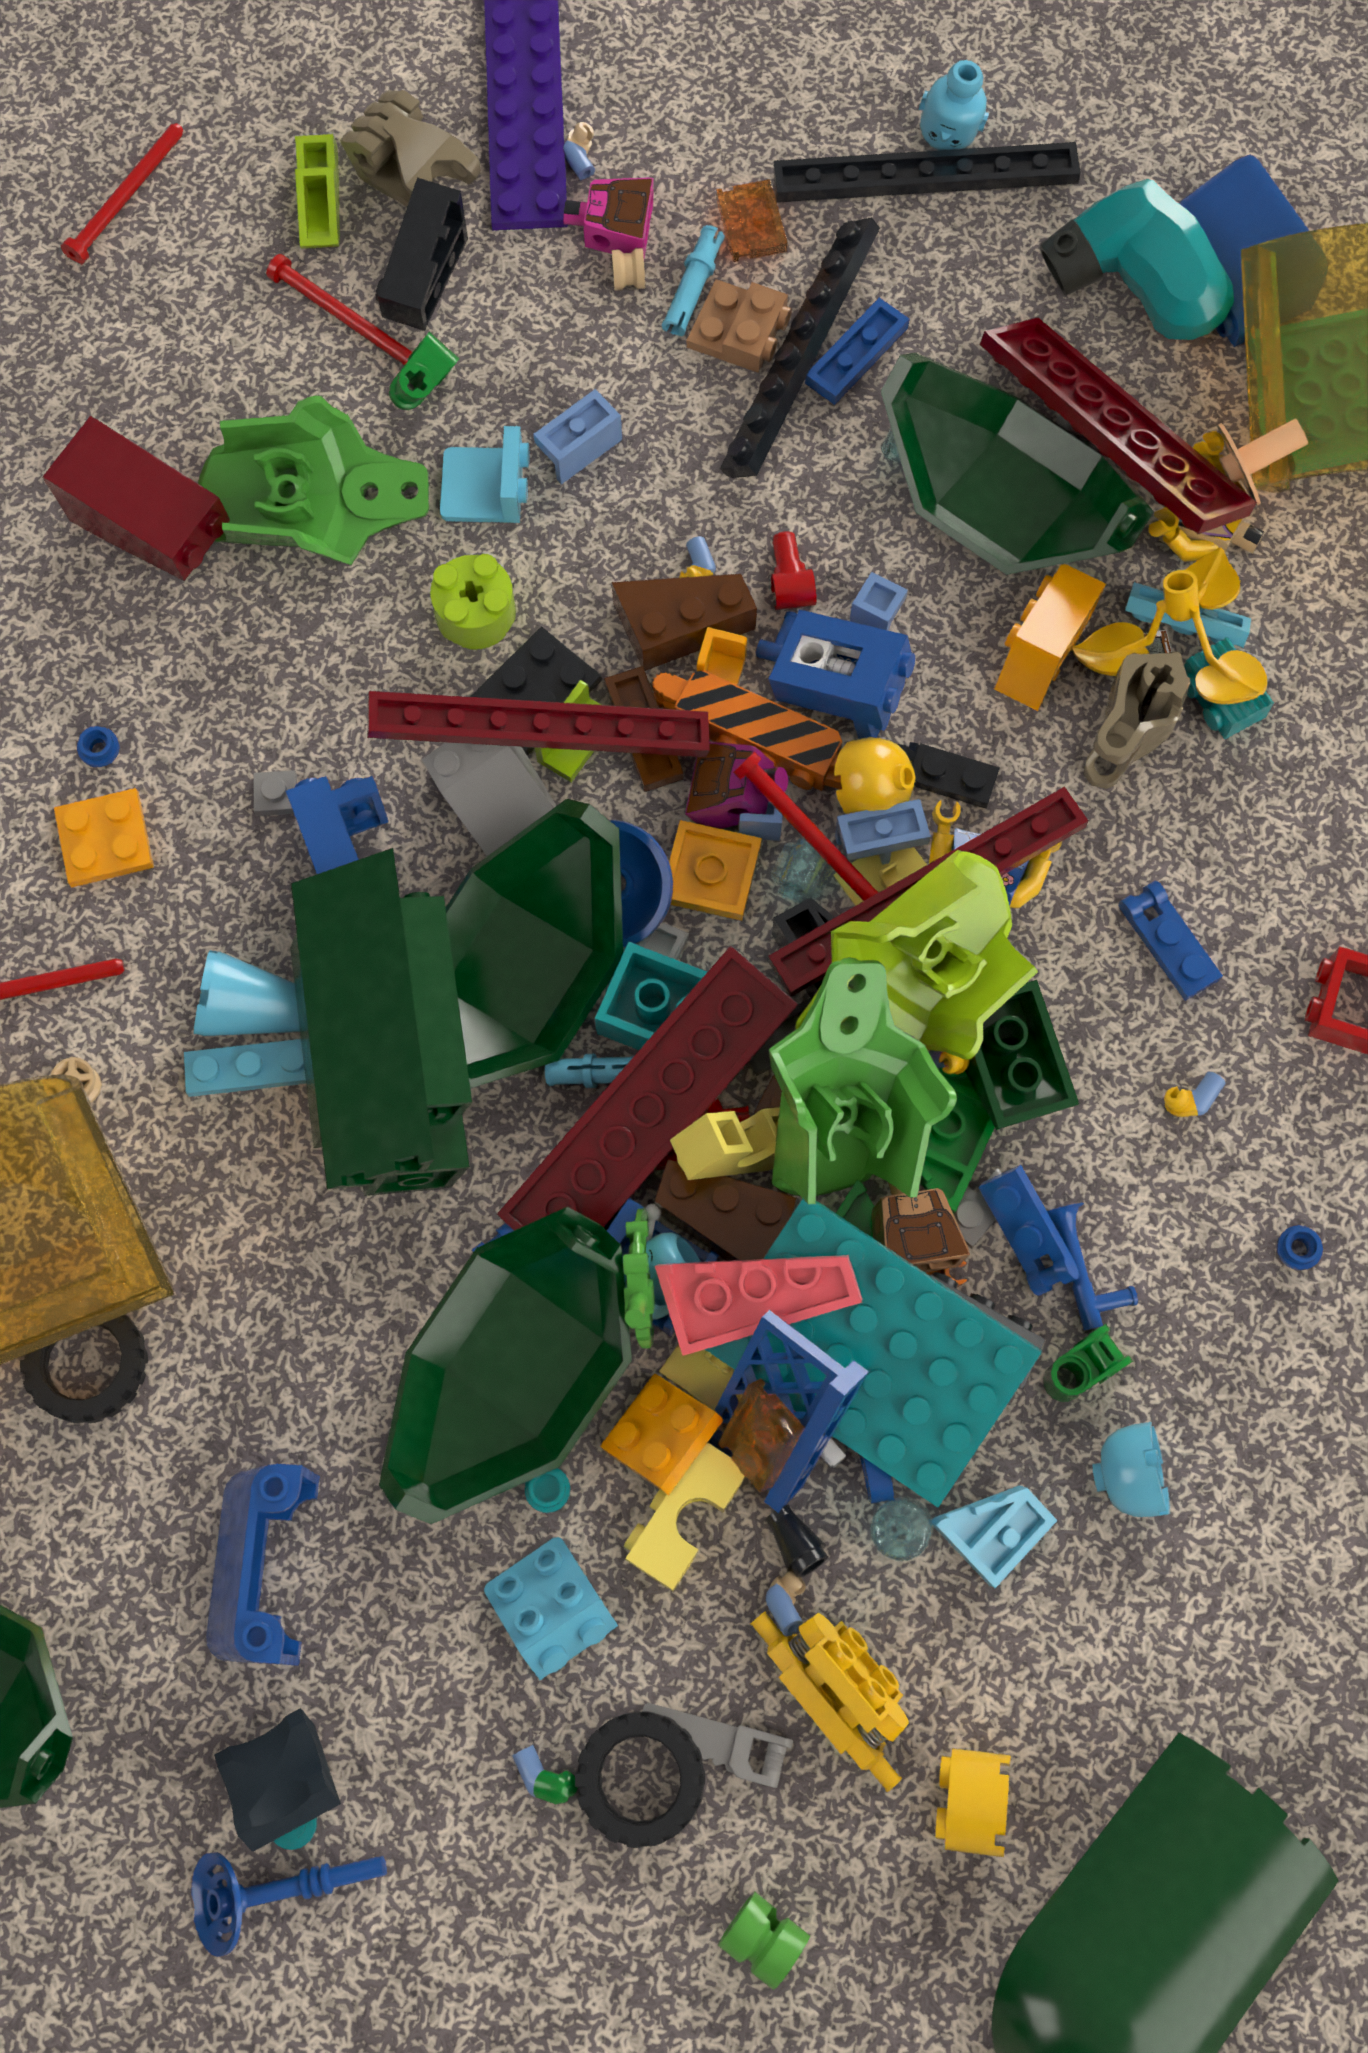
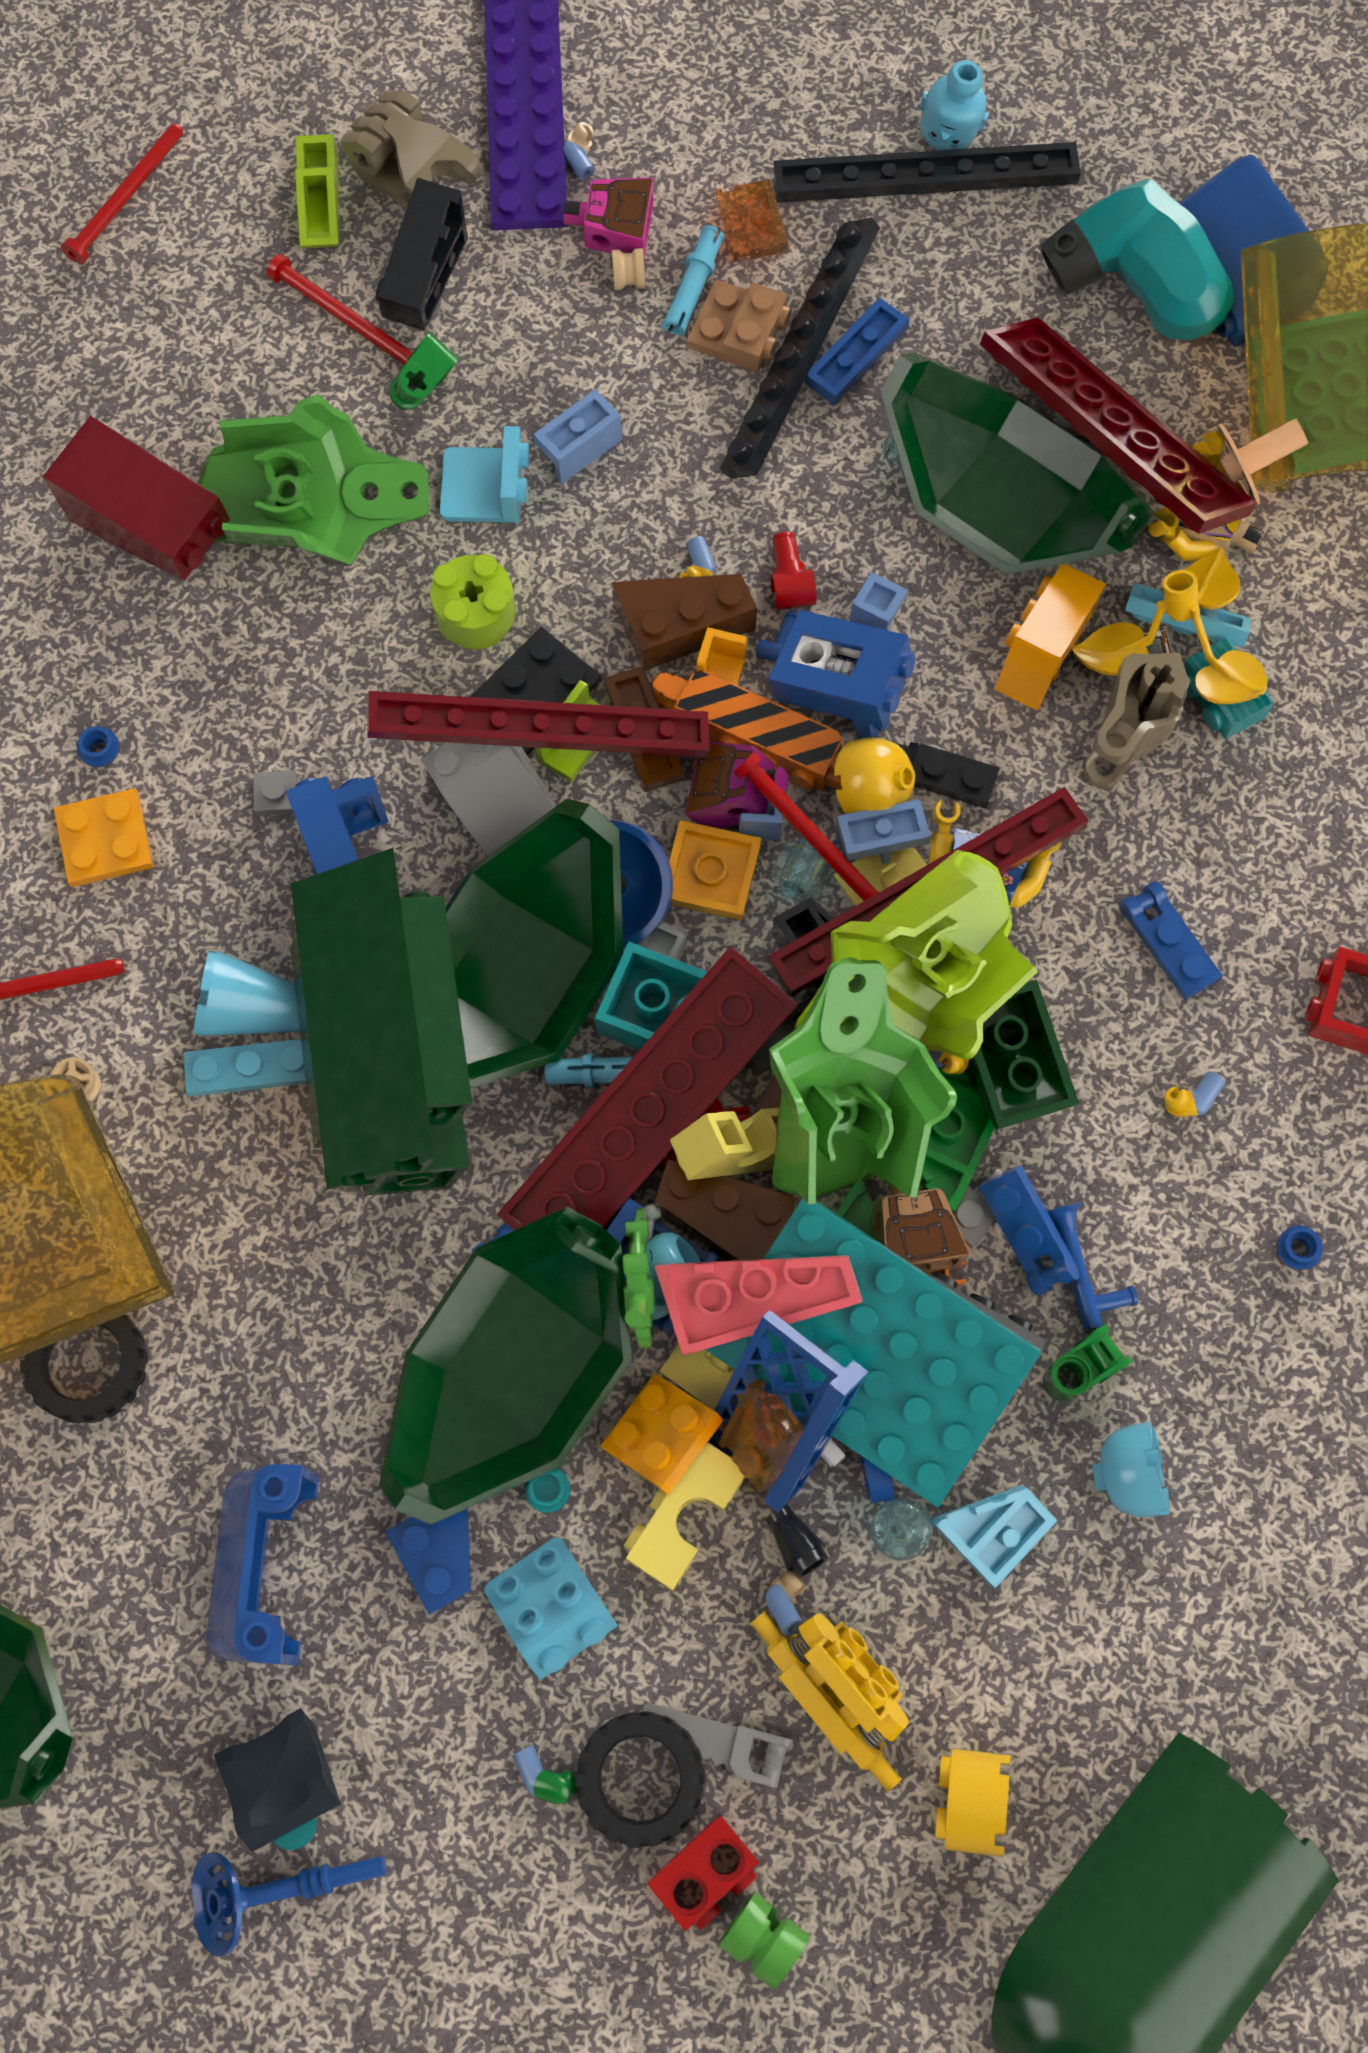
none -> blue wing [386,1508,471,1615]
none -> red brick [647,1814,759,1932]

